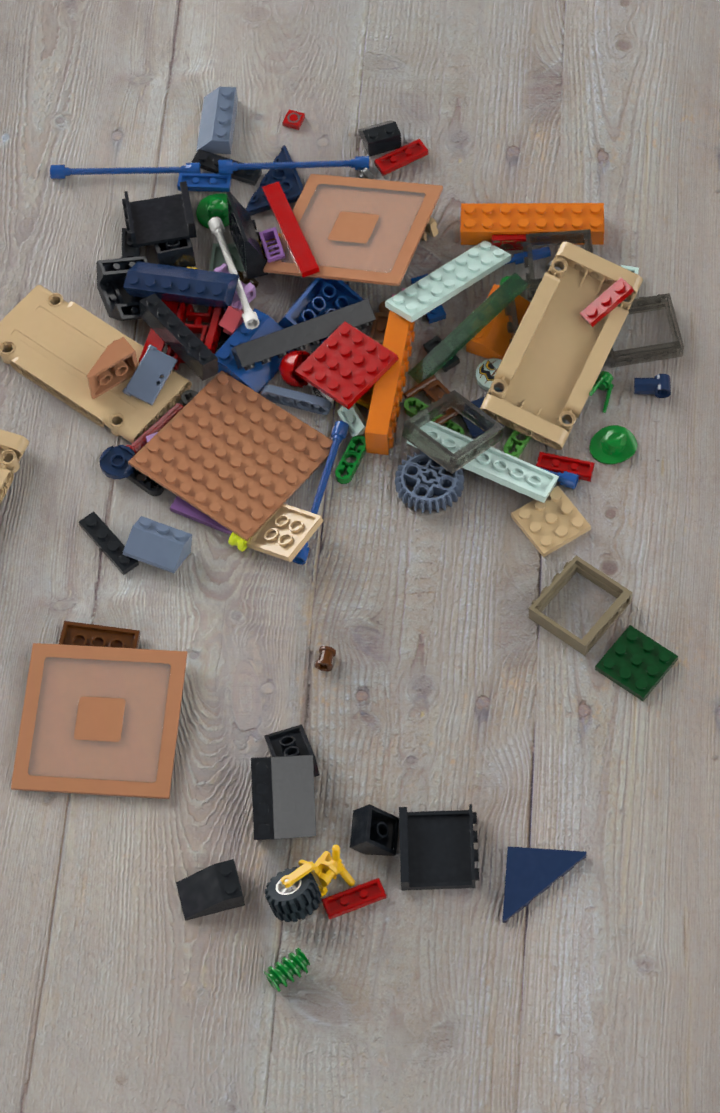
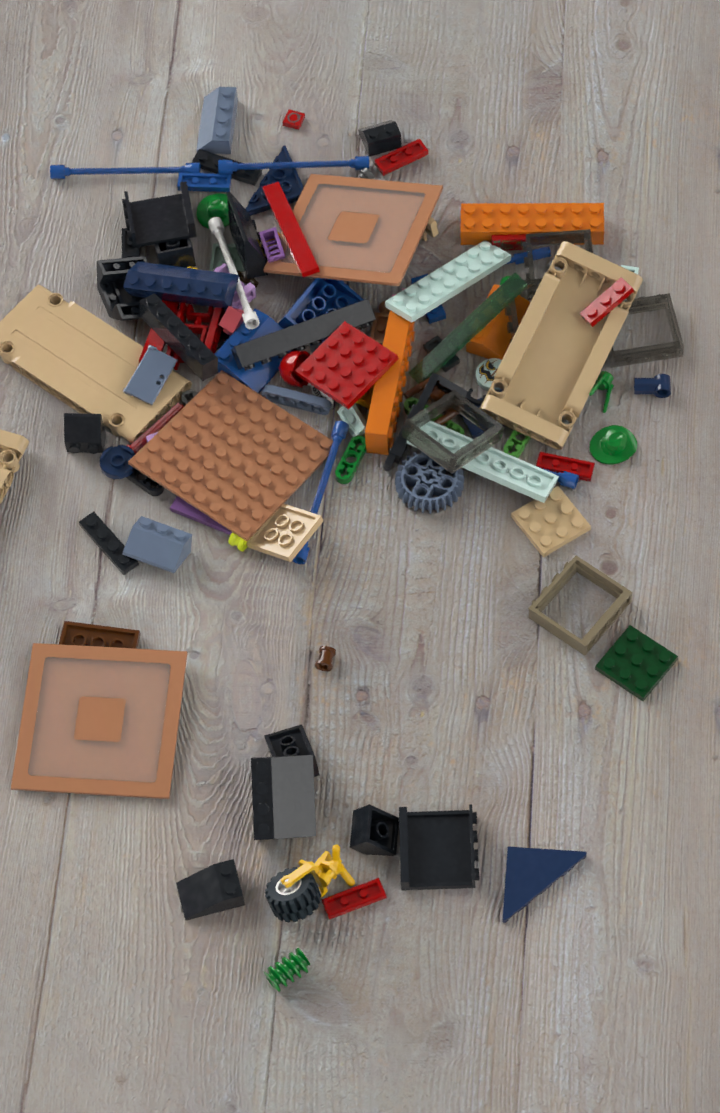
nougat slope [87,336,138,399] -> none
none -> black slope [64,413,106,454]
none -> black hinge [383,372,486,471]

